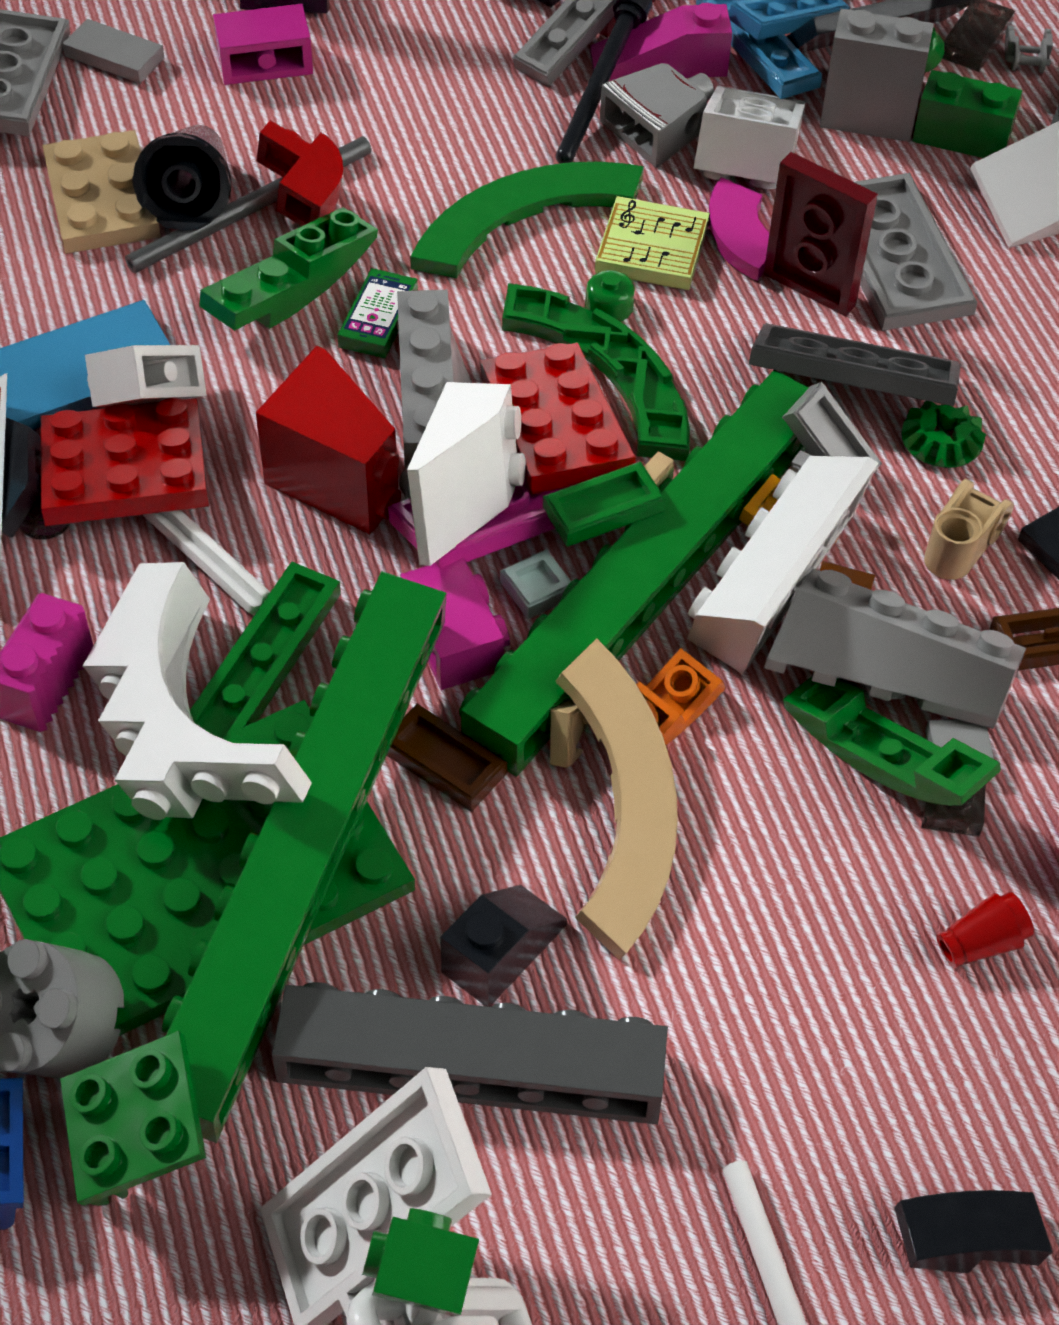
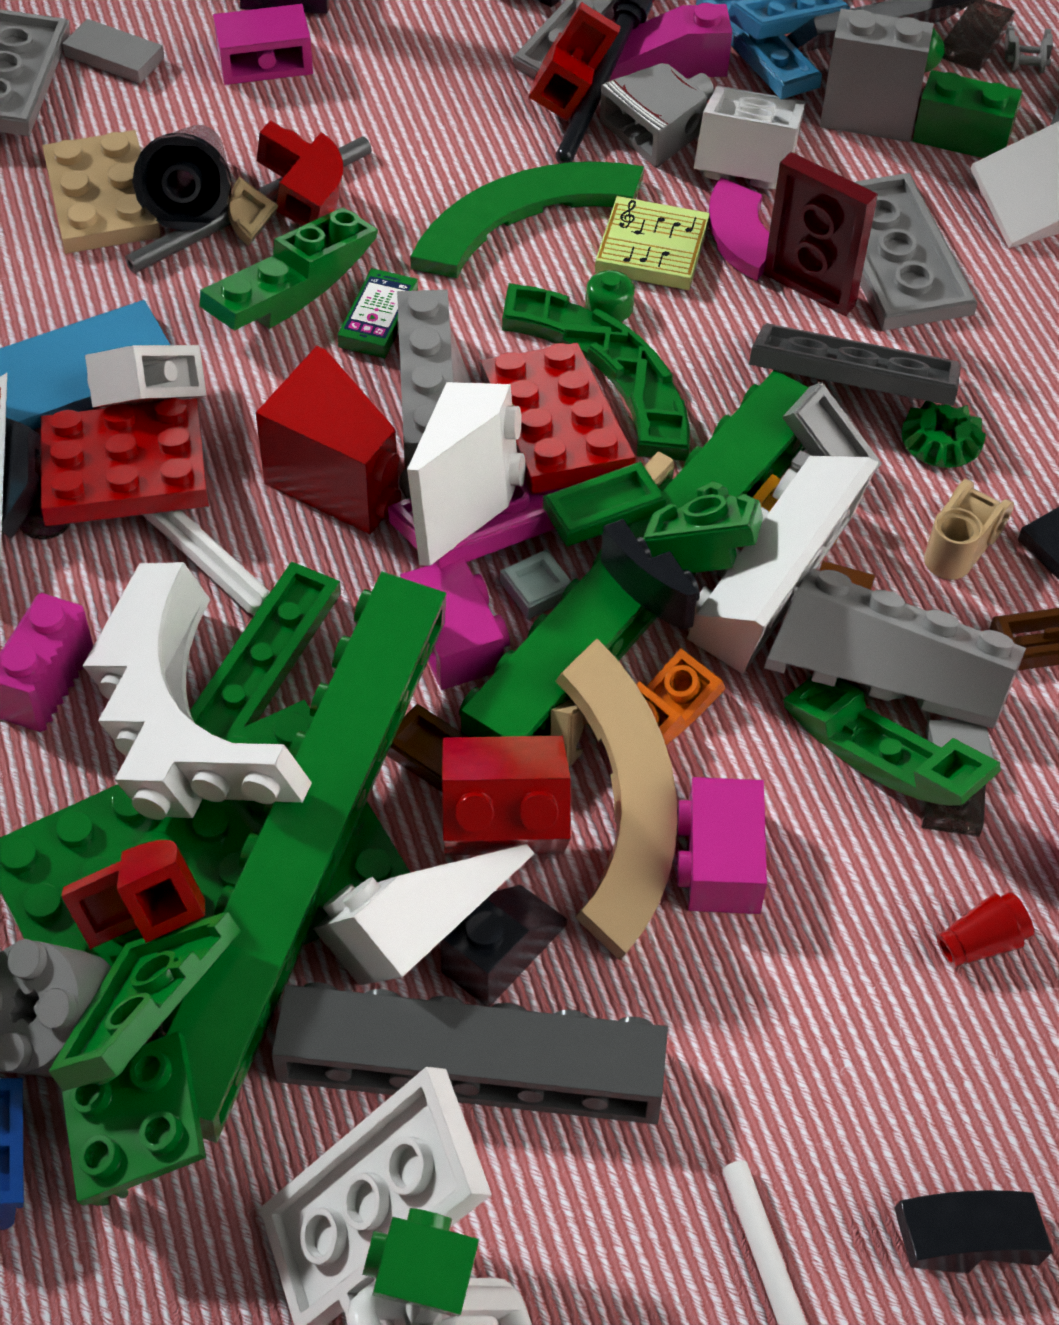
none -> green wing [48,911,241,1091]
none -> red brick [61,840,205,949]
none -> tan tile [228,177,278,246]
none -> white slope [313,844,535,985]
none -> red slope [442,736,571,855]
none -> red brick [529,2,620,121]
none -> black slope [601,519,700,630]
none -> green plate [643,481,763,573]
none -> dark pink brick [677,777,767,914]

